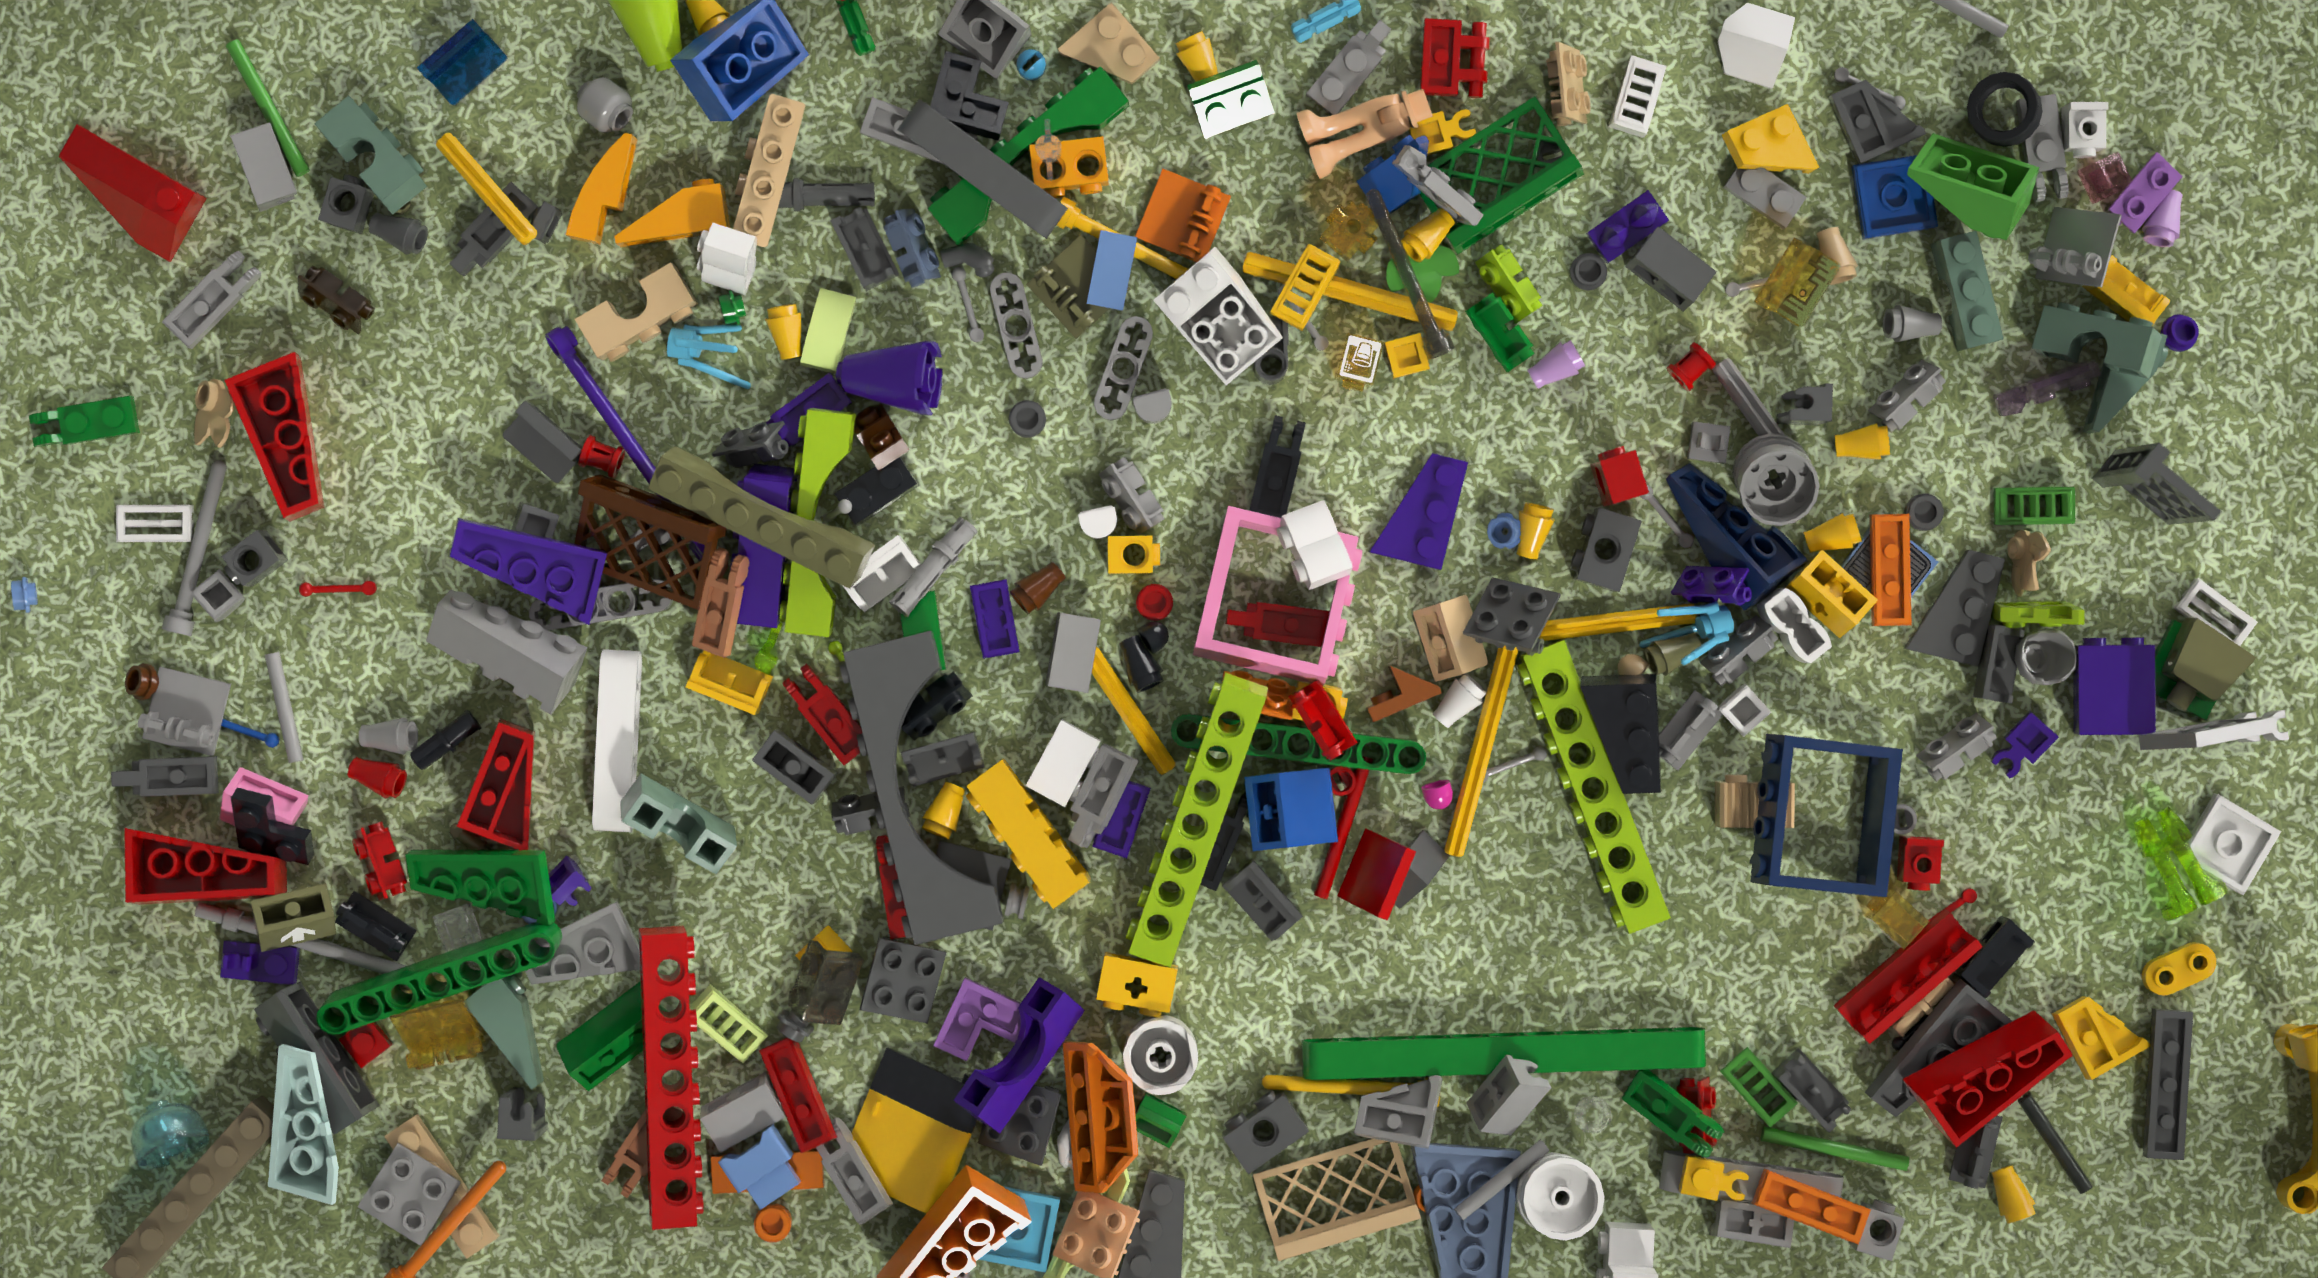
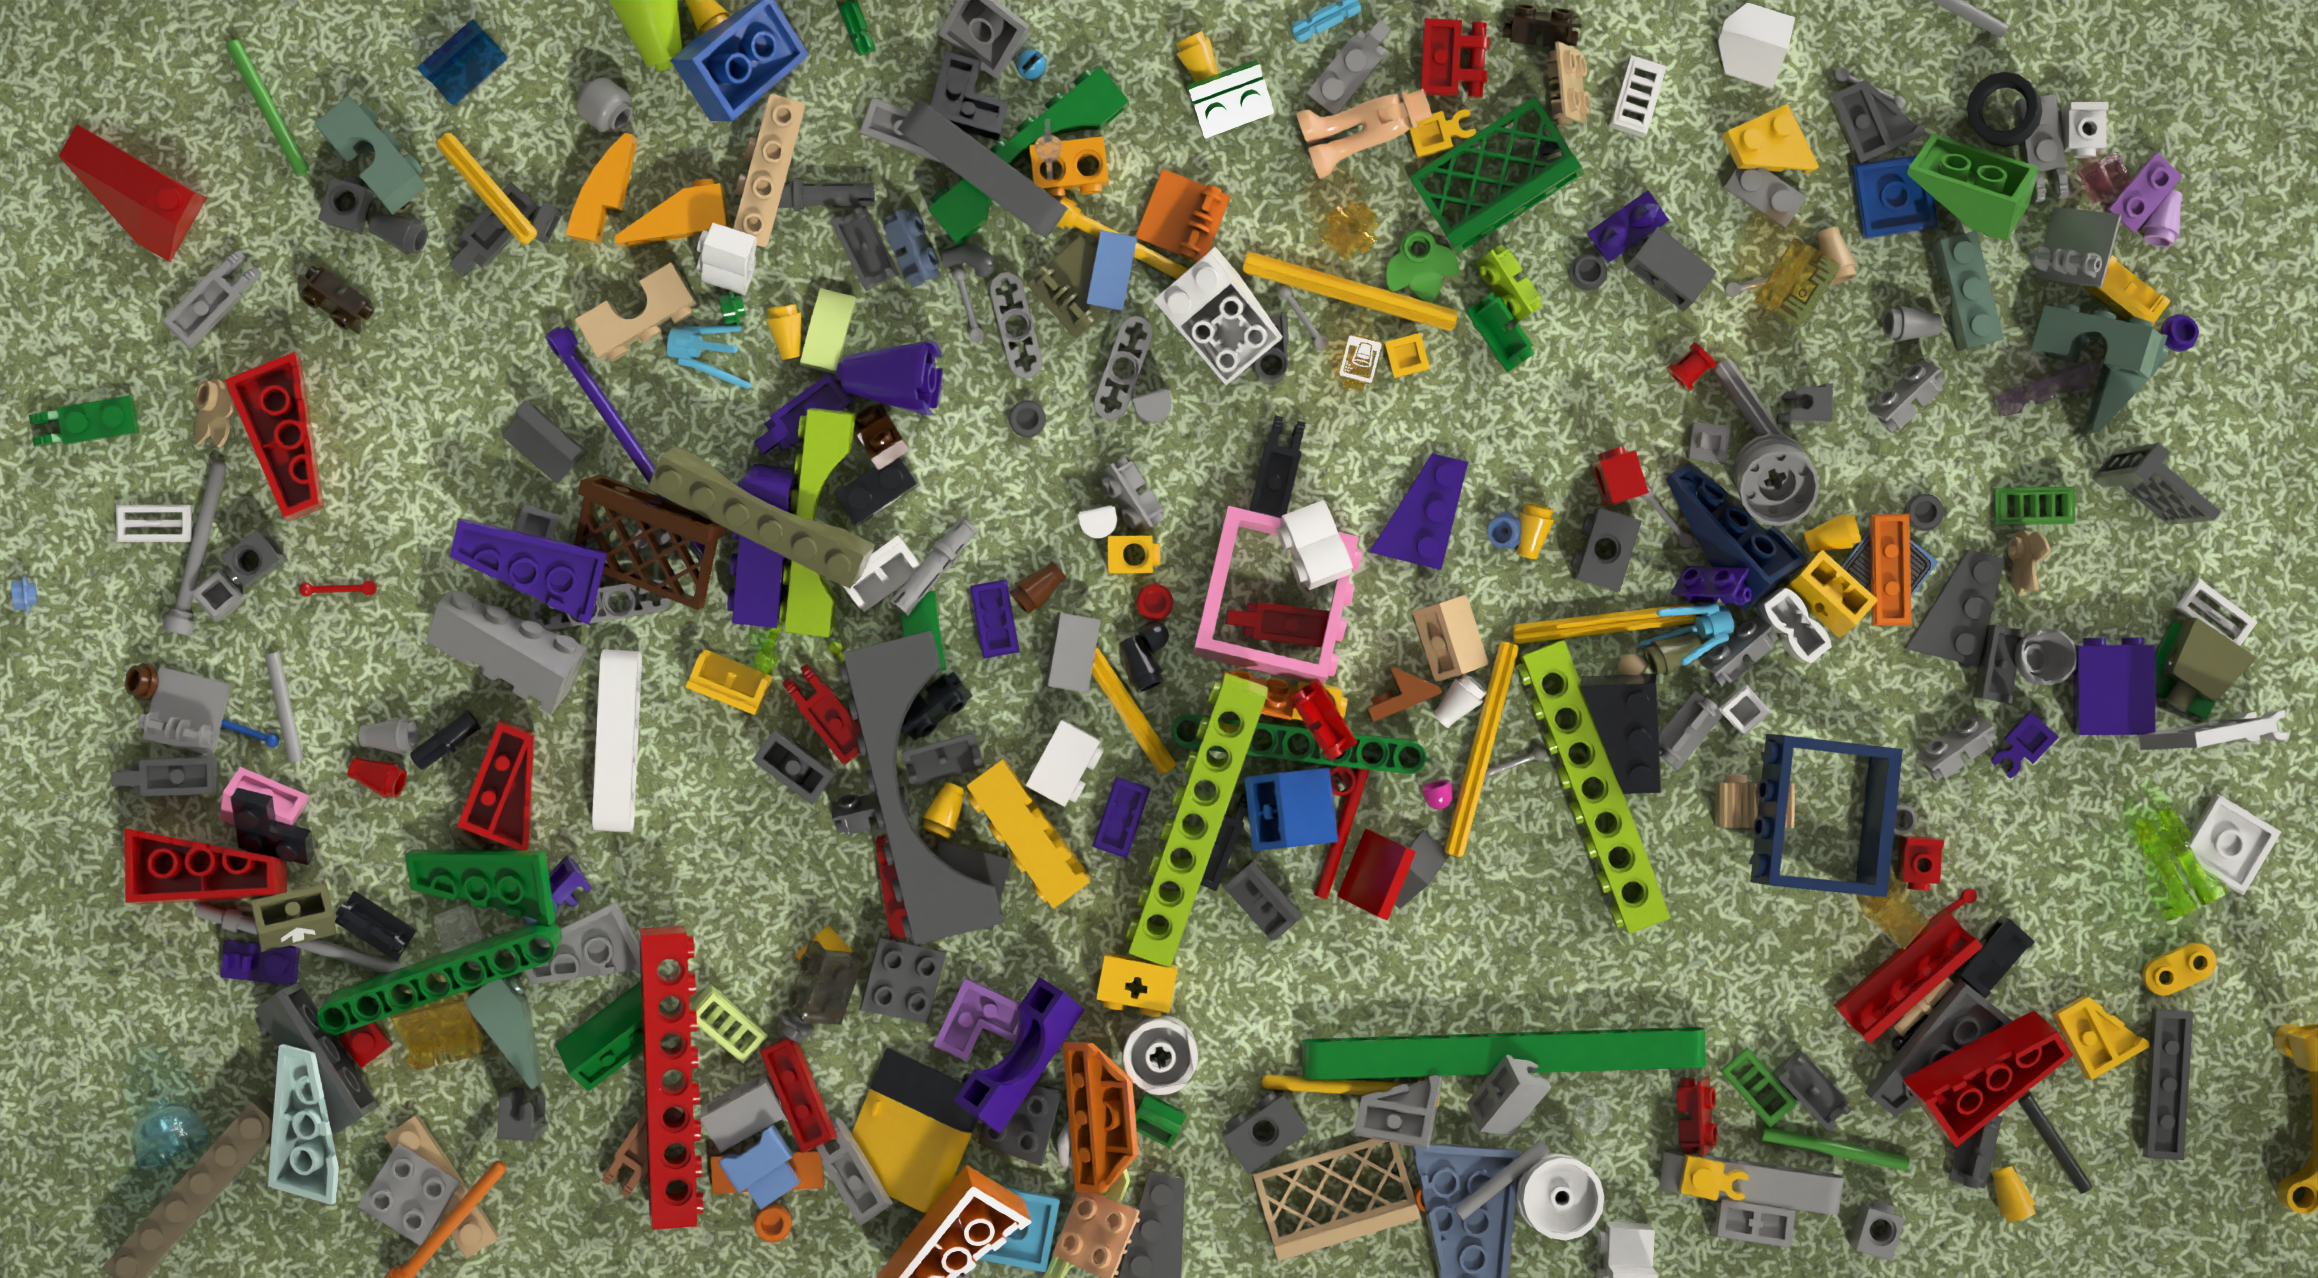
light grey hinge [230,122,297,212] -> none
red hinge [352,821,408,900] -> none
red bush [578,435,626,479] -> none
sand green arch [620,773,737,874] -> none
nougat hinge [692,547,749,658] -> none
dark grey hinge [712,421,789,468] -> none
light grey hinge [820,499,852,524] -> none
light grey bush [1005,883,1030,919] -> none
tan wing [1058,2,1160,84] -> none
light grey hinge [1067,743,1139,848] -> none
yellow slope [1270,244,1340,331] -> none
blue slope [1357,135,1429,218] -> none
clear smoke piece [1366,189,1455,359] -> none
light grey hinge [1392,145,1484,226] -> none
yellow cone [1400,208,1455,263] -> none
dark grey hinge [1463,577,1561,656] -> none
lavender cone [1527,340,1585,389] -> none
green hinge [1622,1069,1725,1158] -> none
orange tile [1751,1169,1871,1245] -> none
yellow cone [1834,423,1890,460] -> none
lime wing [1991,601,2085,628] -> none
none -> dark brown hinge [1502,4,1581,47]

